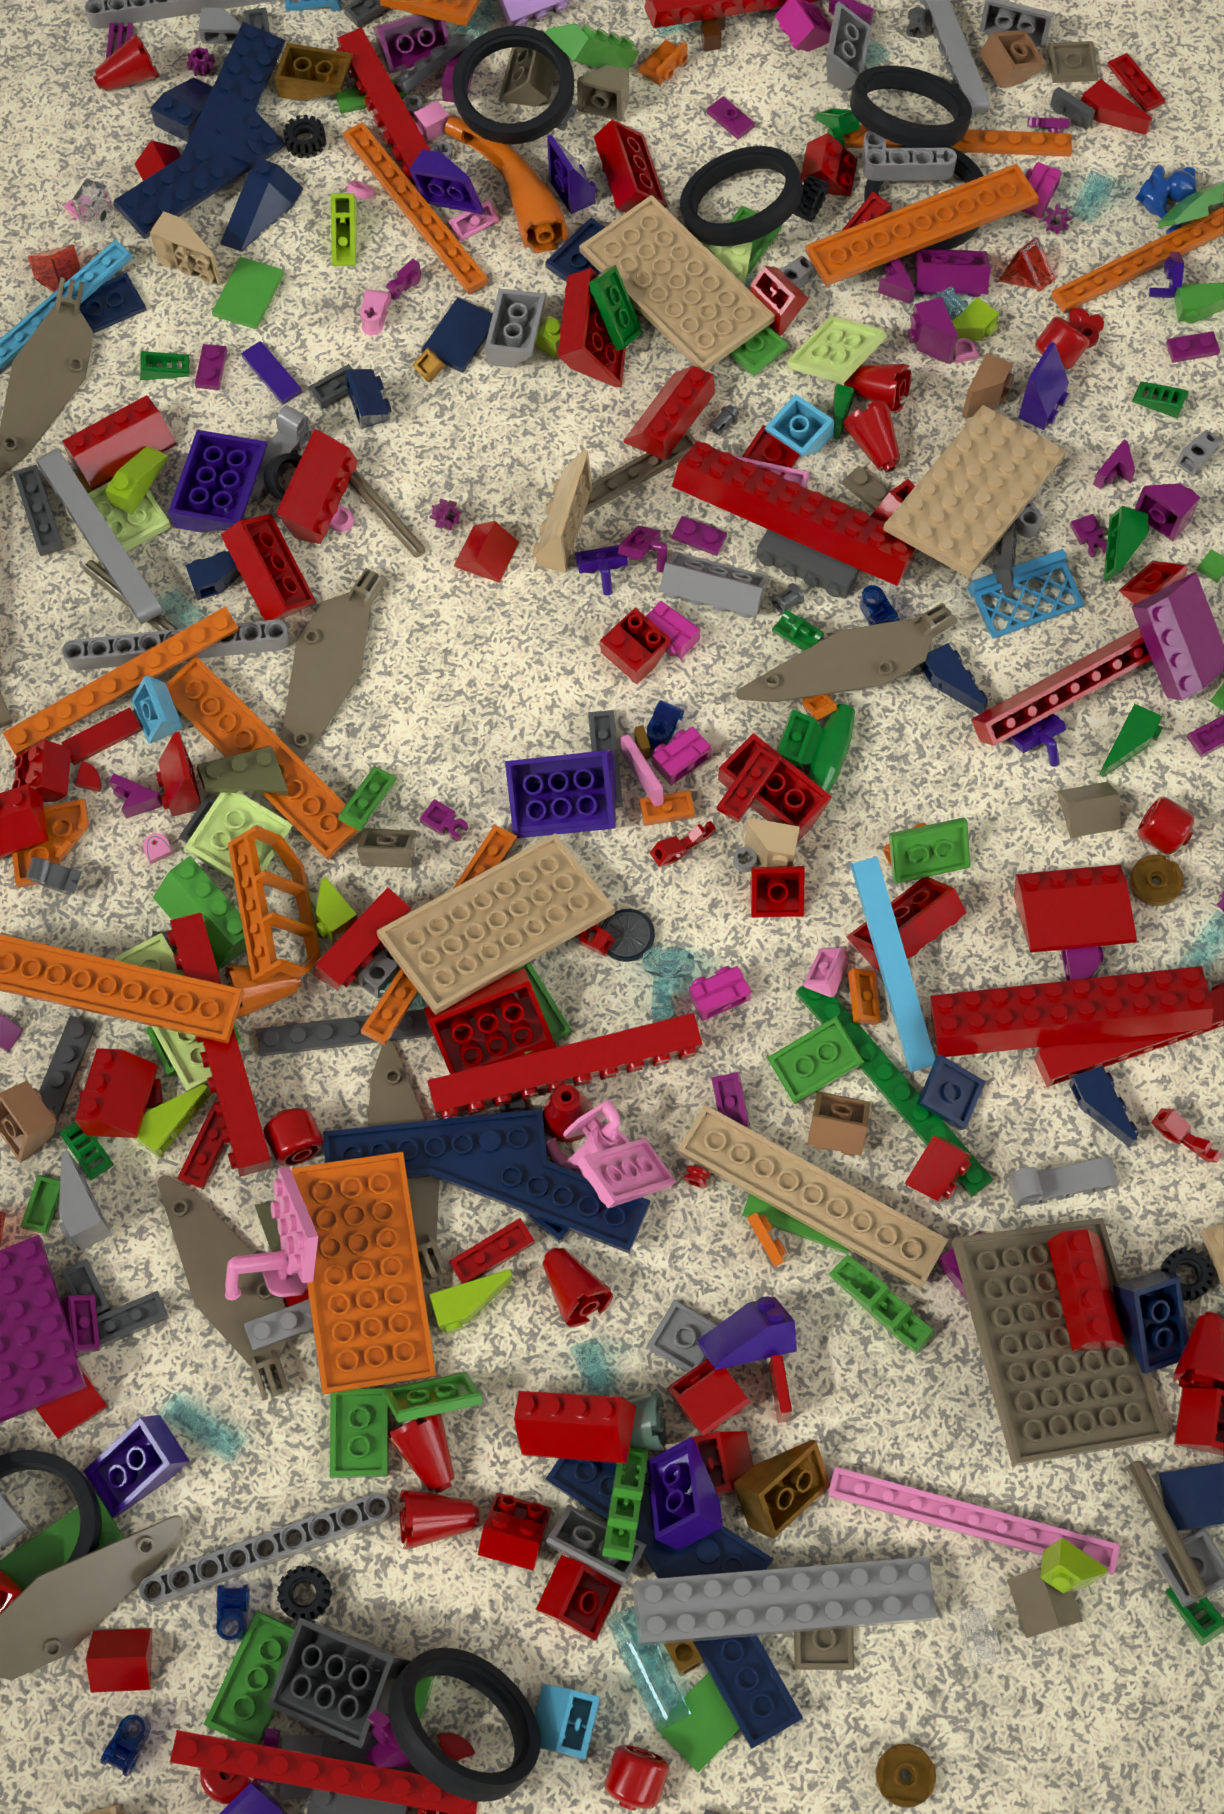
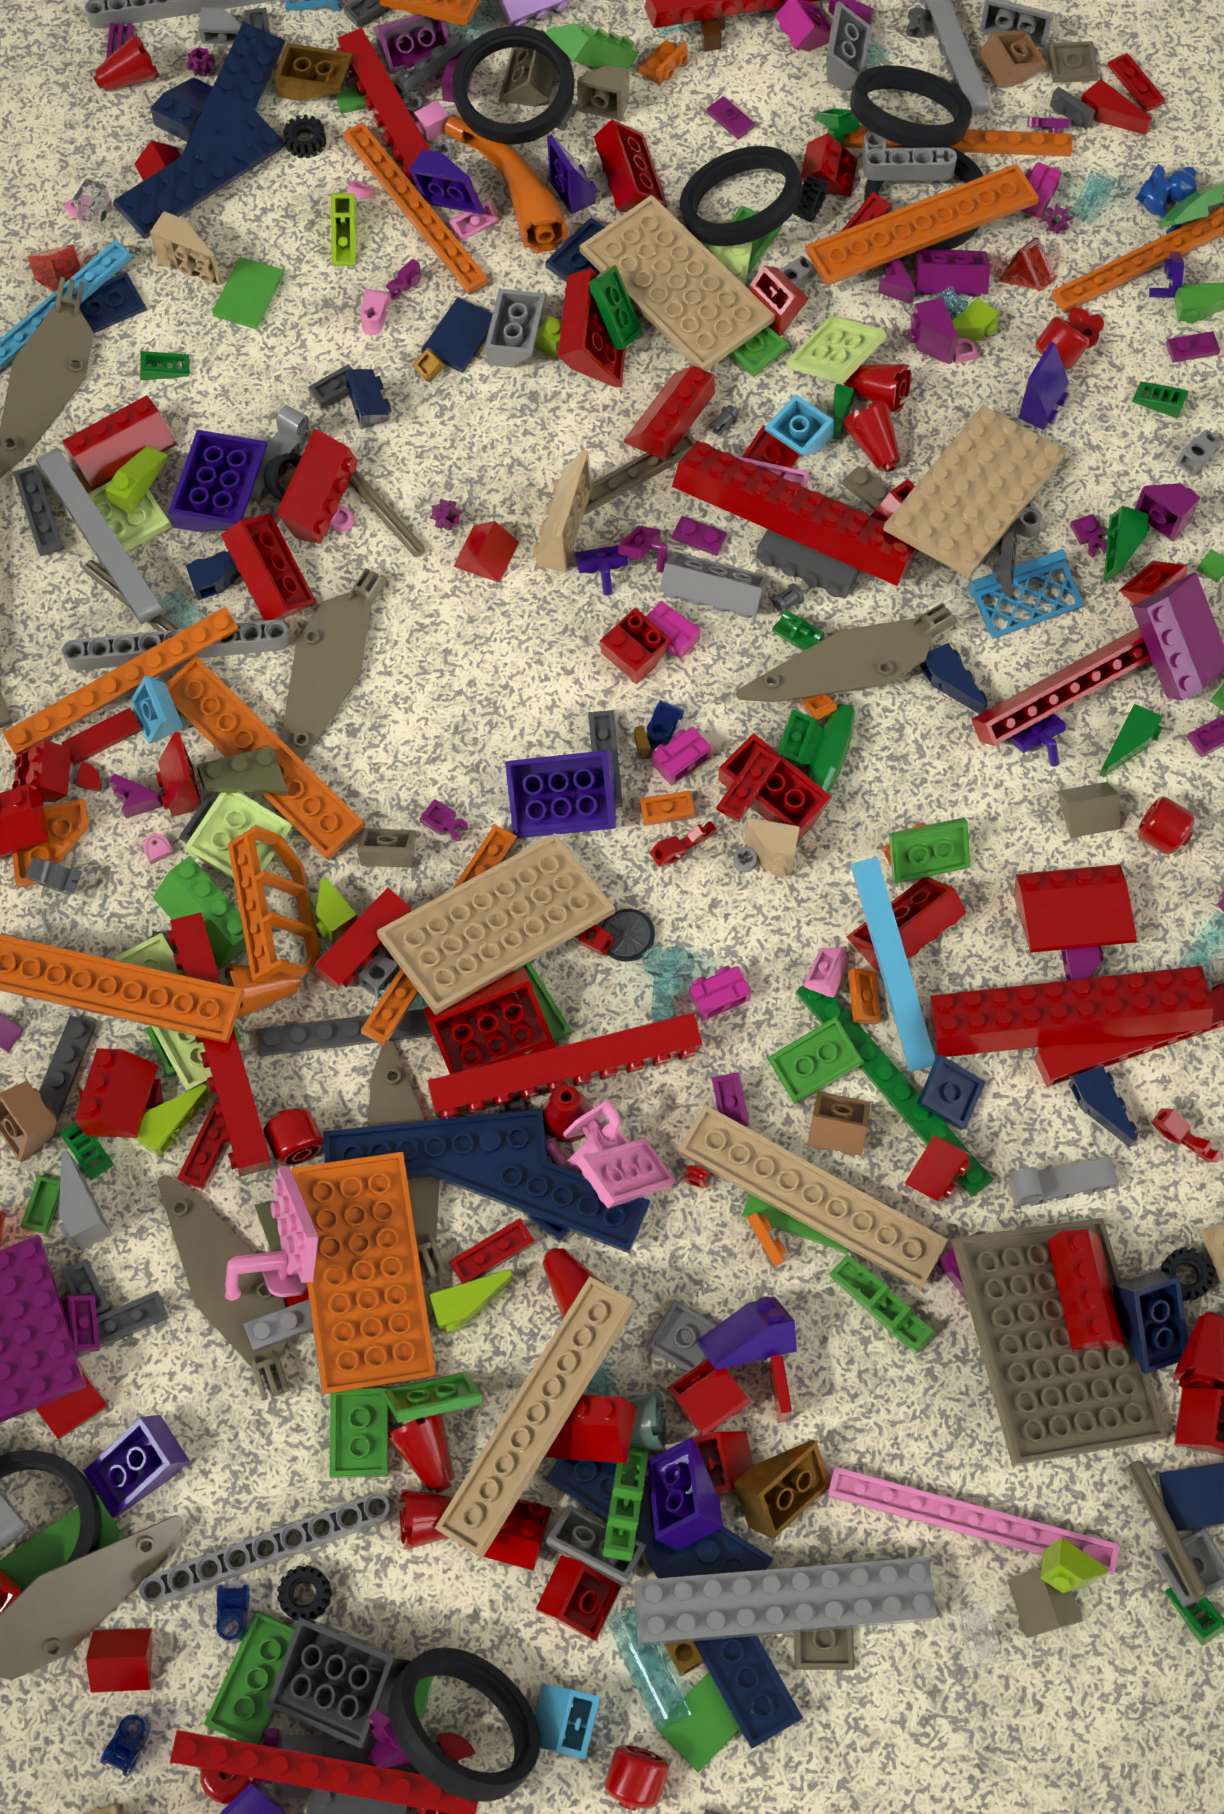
clear light blue tile [160,1392,246,1464] -> none
magenta plate [195,344,228,390] -> none
dark blue wedge [220,158,303,252] -> none
dark purple tile [241,341,302,405] -> none
bright green tile [338,766,397,831] -> none
bright pink tile [620,734,664,807] -> none
red slope [750,866,805,918] -> none
clear blue piece [859,585,900,626] -> none
pearl gold plate [875,1744,936,1808] -> none
medium nougat slope [962,353,1015,418] -> none
magenta slope [1093,439,1135,489] -> none
pearl gold plate [1129,855,1184,906] -> none
none -> tan plate [435,1277,637,1559]

